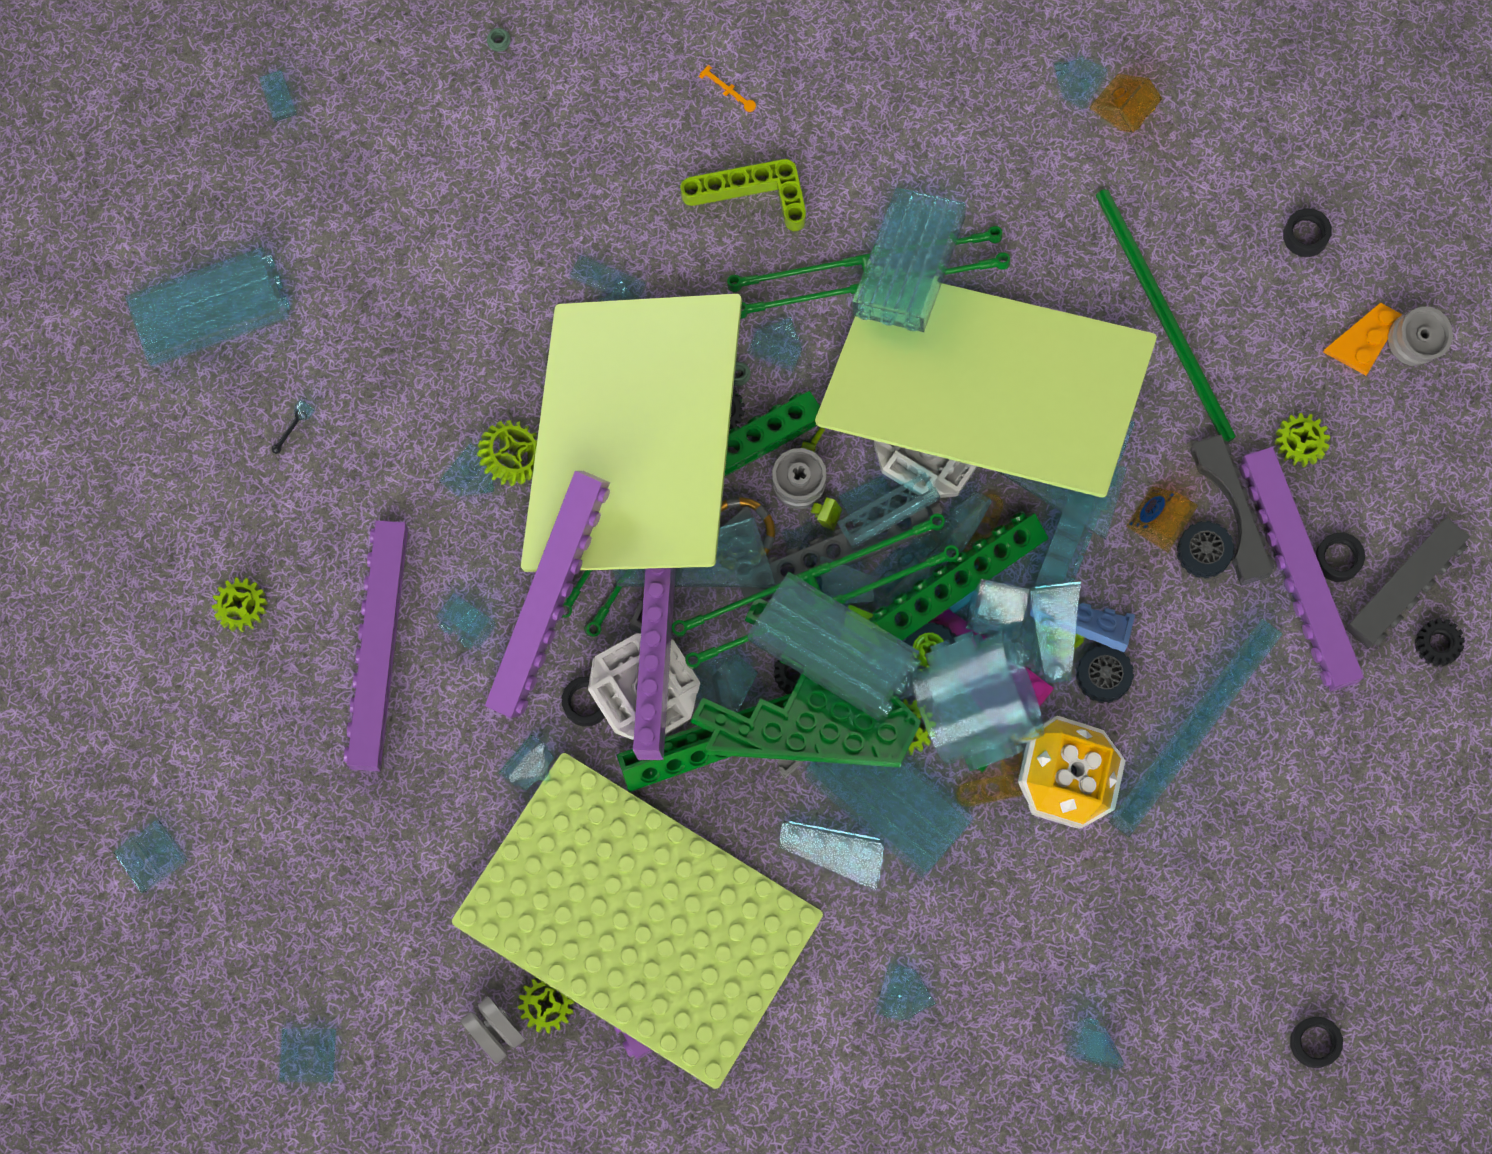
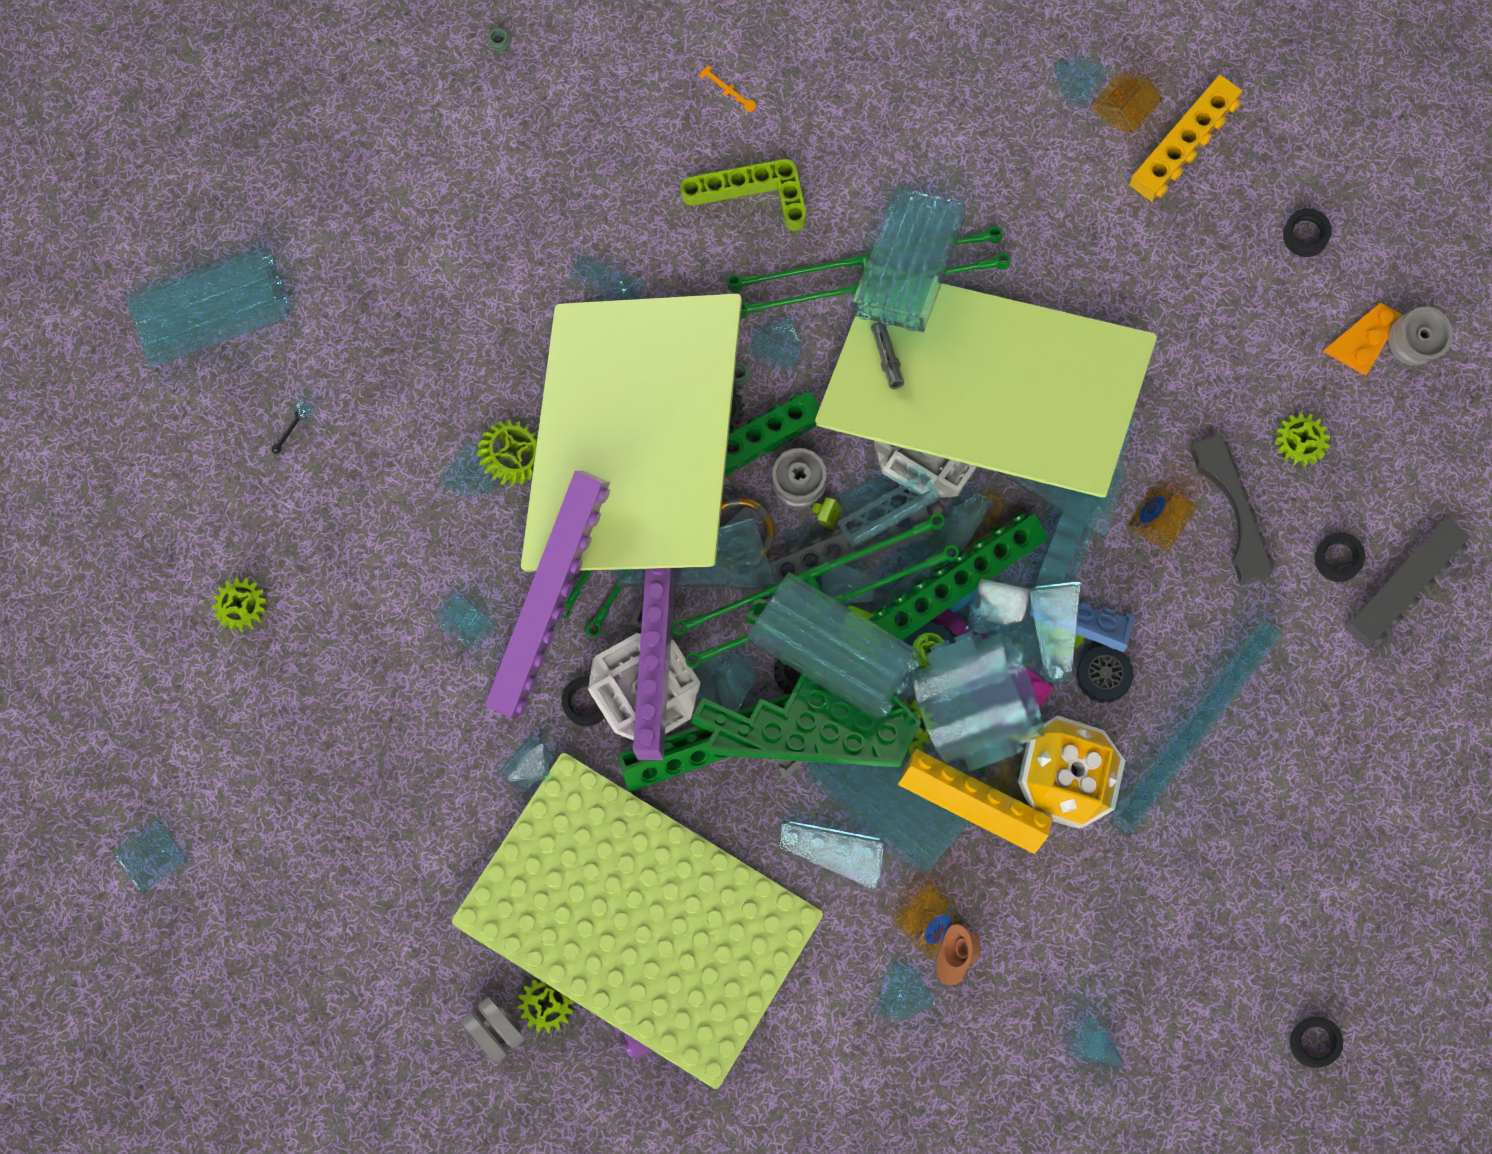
clear light blue plate [259,70,297,122] -> none
clear light blue slope [278,1029,336,1083] -> none
medium lavender brick [344,521,409,772] -> none
lime hand [801,427,825,452] -> none
green axle [1096,189,1236,442] -> none
black wheel [1177,521,1234,579] -> none
medium lavender brick [1239,447,1364,691] -> none
black tyre [1415,618,1465,667] -> none
none -> dark grey pin [871,322,904,389]
none -> clear yellow slope [892,883,965,959]
none -> yellow brick [898,749,1053,854]
none -> nougat piece [937,924,981,986]
none -> yellow brick [1129,74,1242,202]

